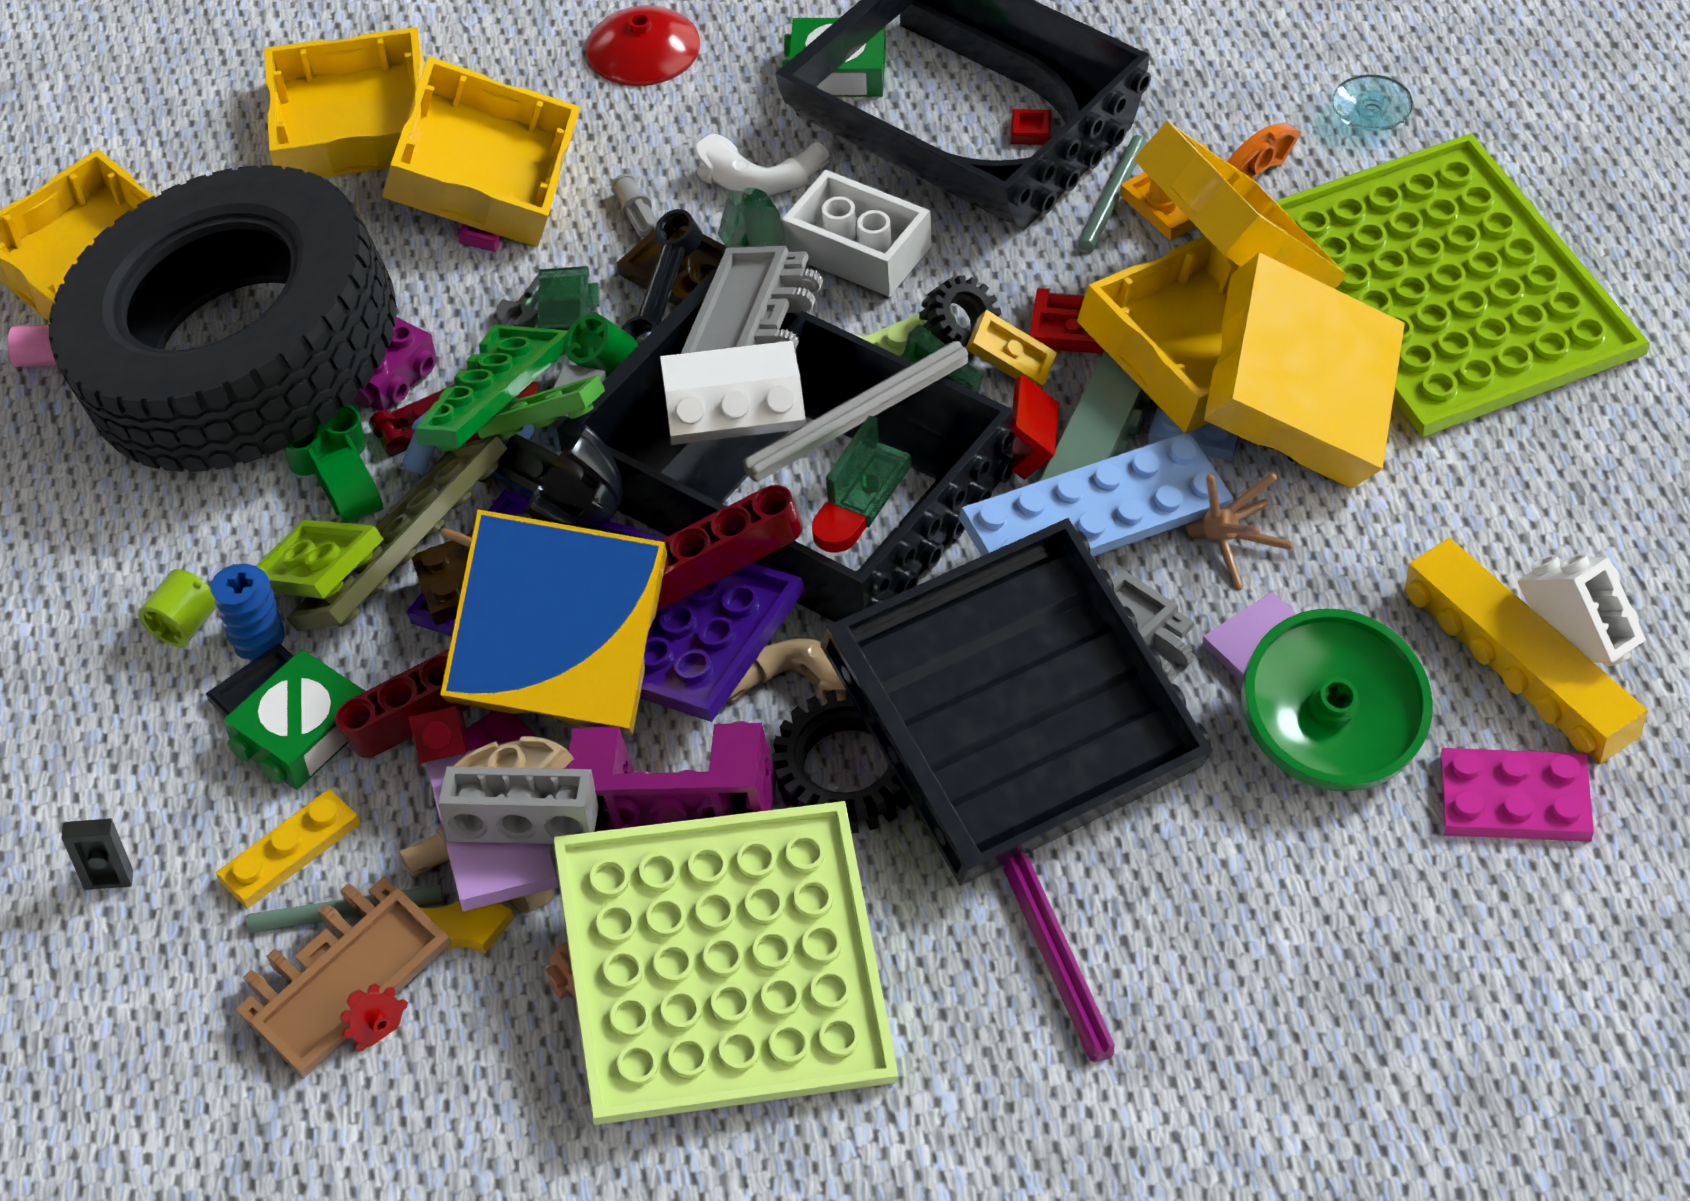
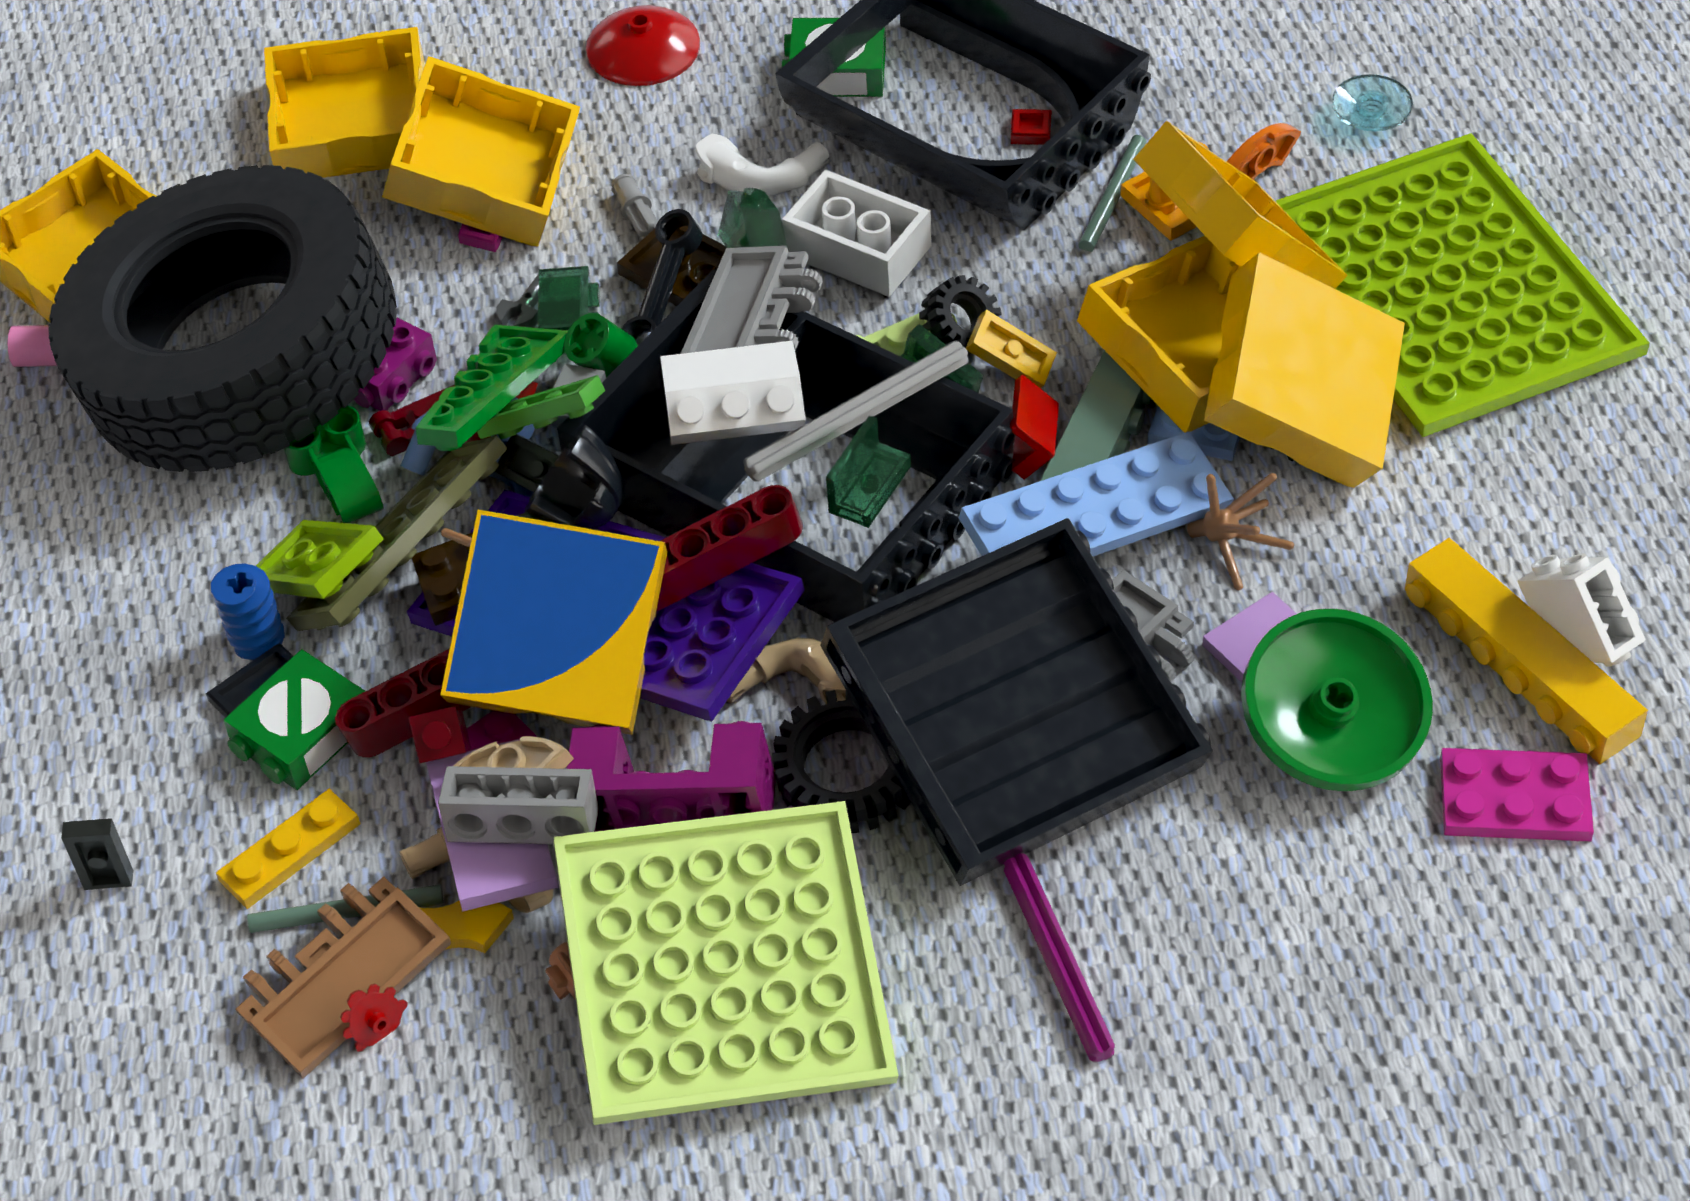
lime piece [138,569,217,648] -> none
red tile [812,501,866,553] -> none
red plate [1029,288,1104,354] -> none

